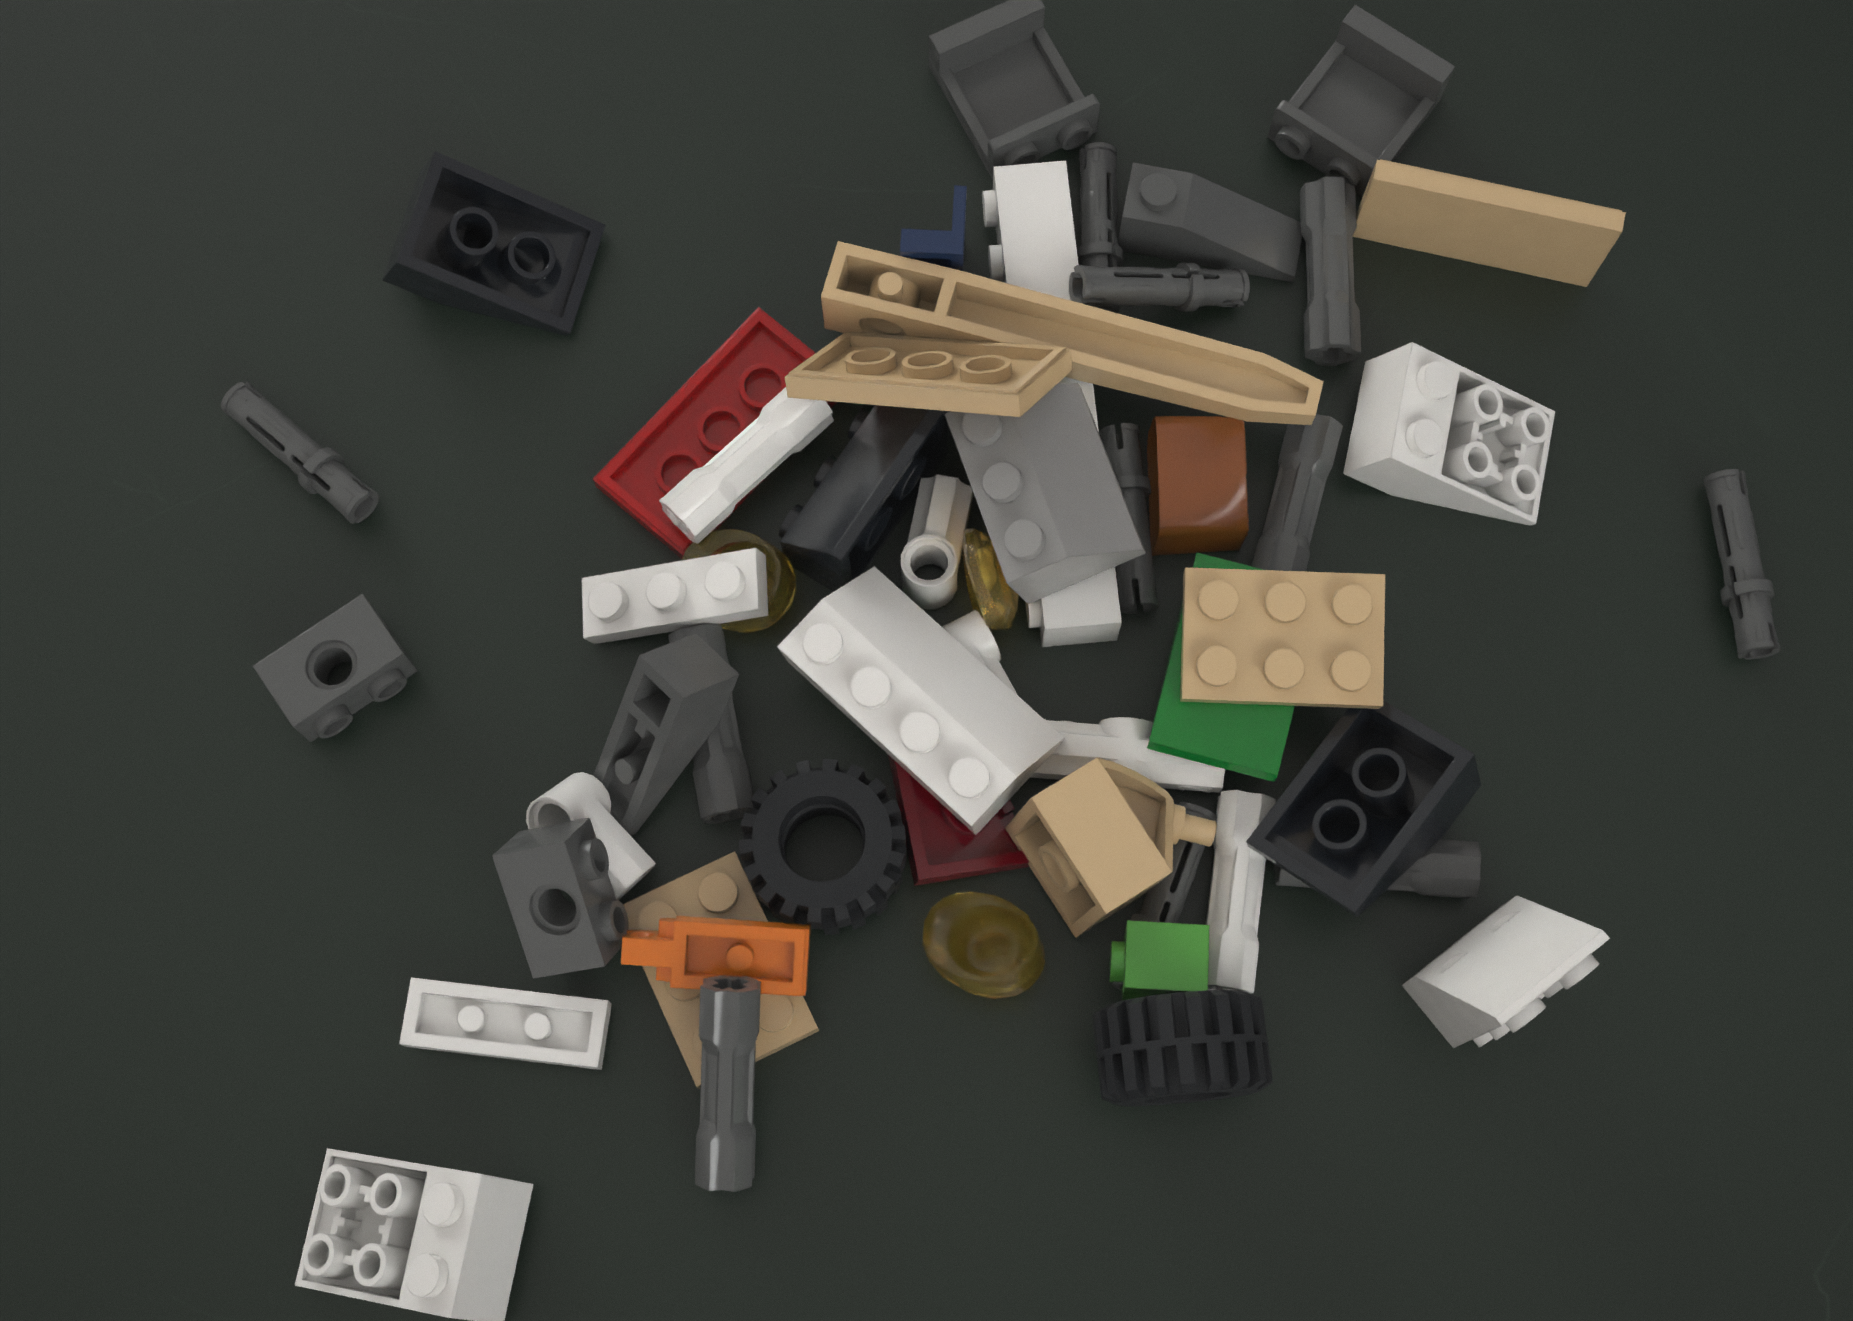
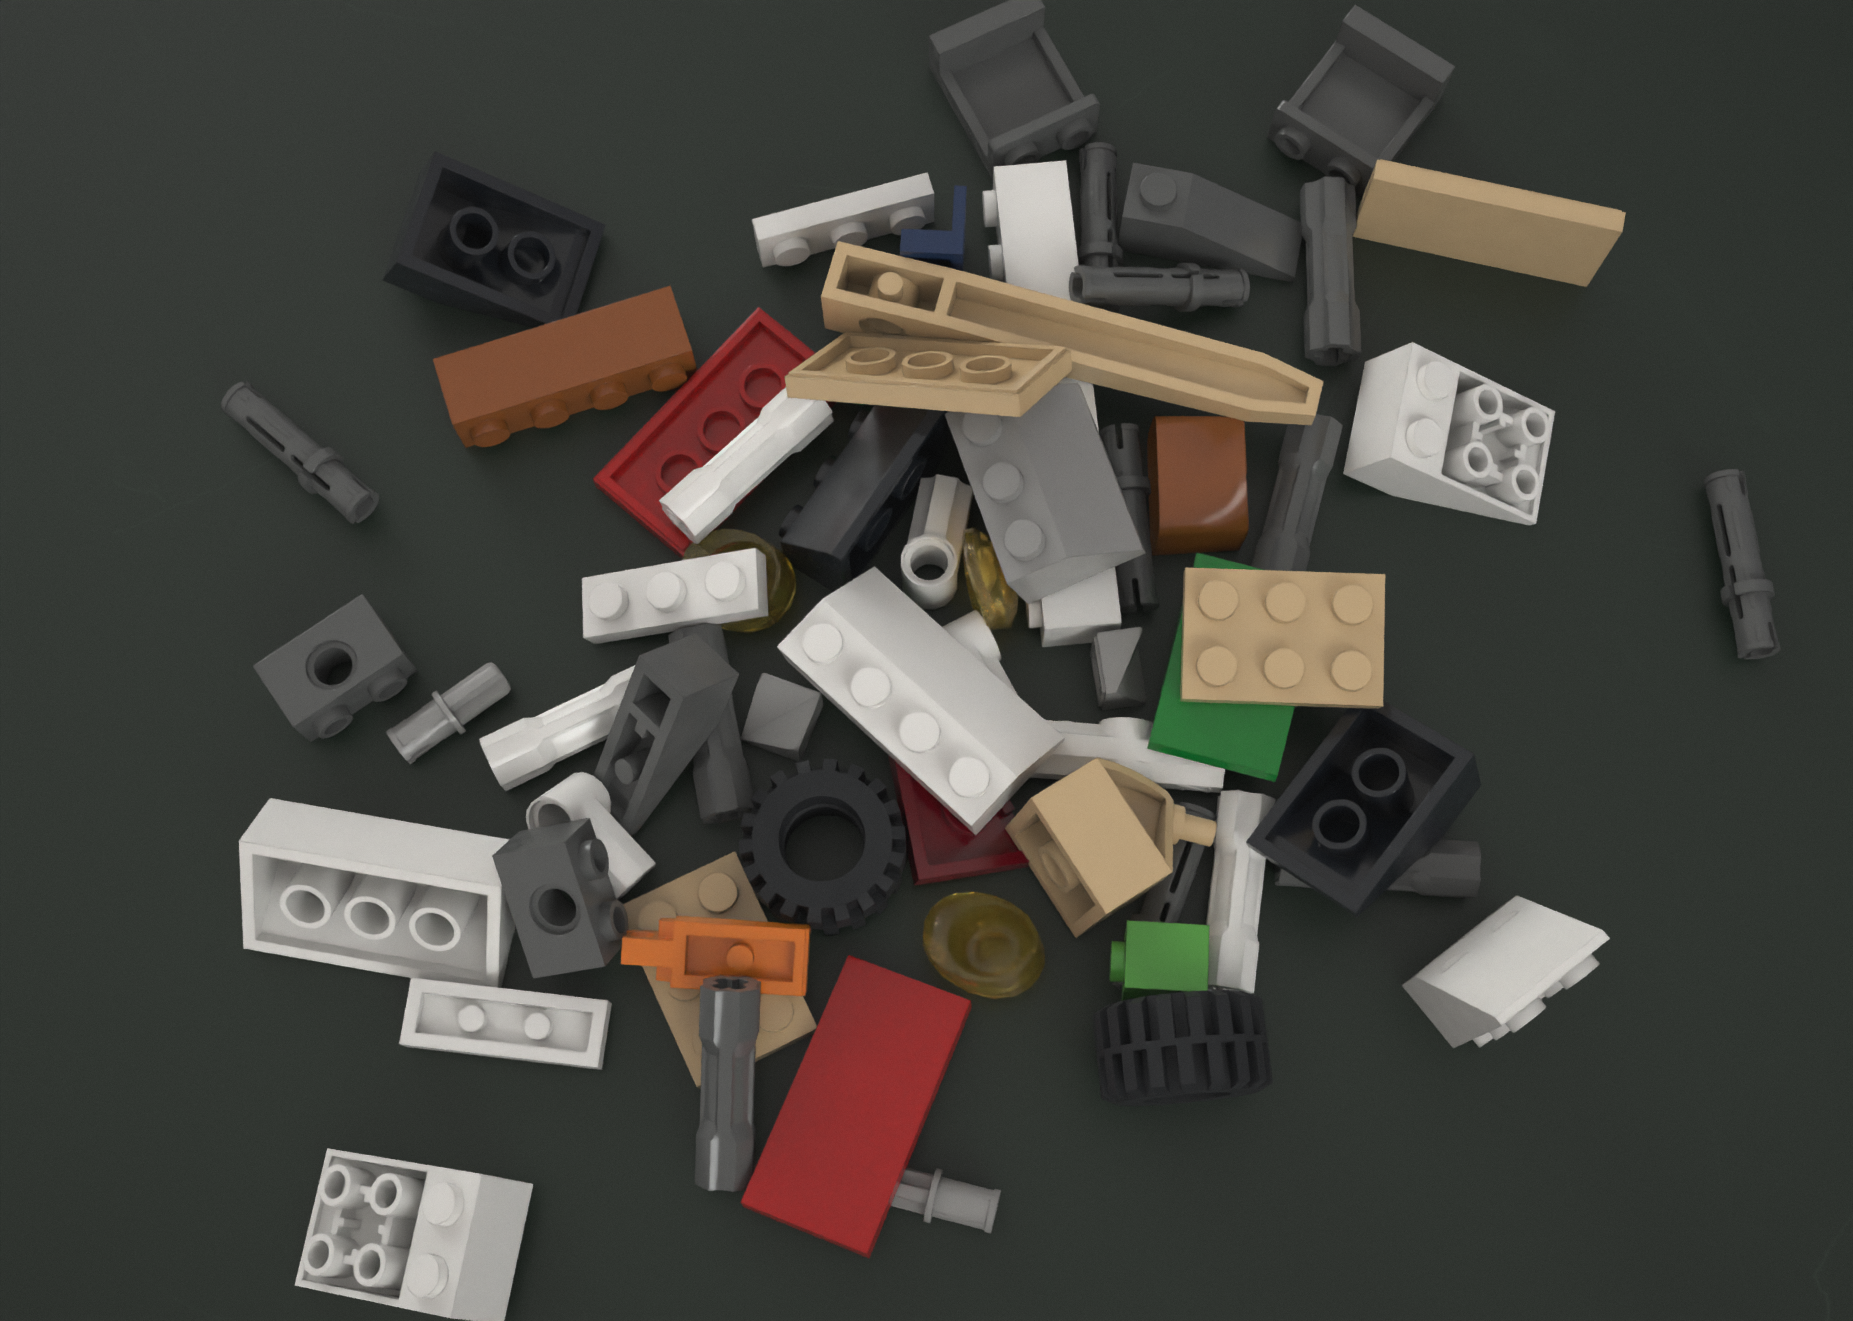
none -> white slope [239,798,515,988]
none -> light grey axle [386,662,511,765]
none -> dark orange brick [433,286,697,448]
none -> white axle [479,665,635,791]
none -> red tile [740,955,972,1258]
none -> light grey slope [741,673,823,762]
none -> white plate [752,172,934,268]
none -> light grey axle [891,1168,1001,1234]
none -> light grey slope [1090,627,1147,710]

